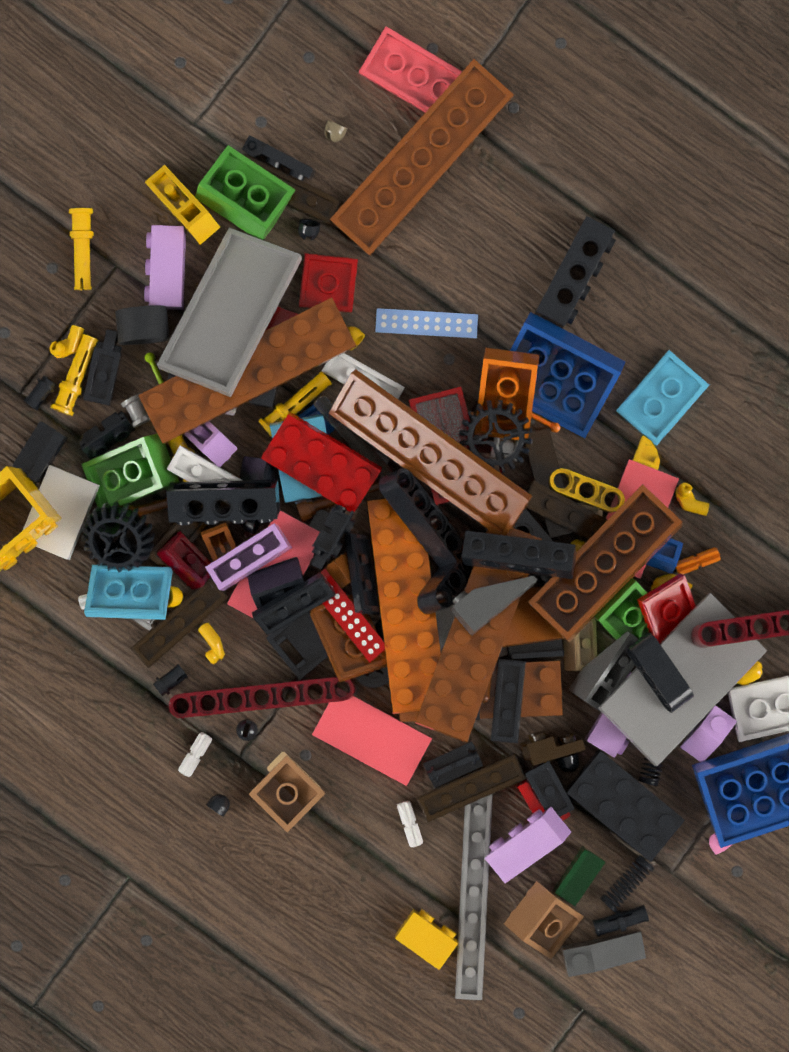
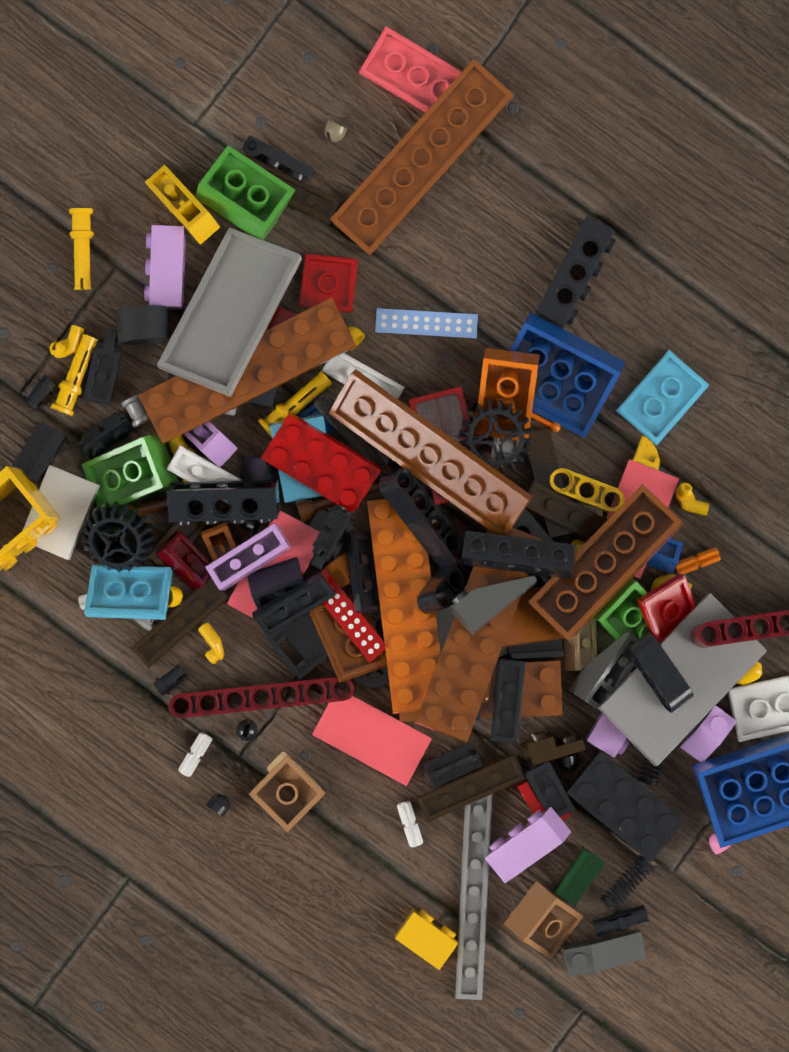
lime hinge [145,352,164,384] -> none
black hinge [298,219,320,241] -> none

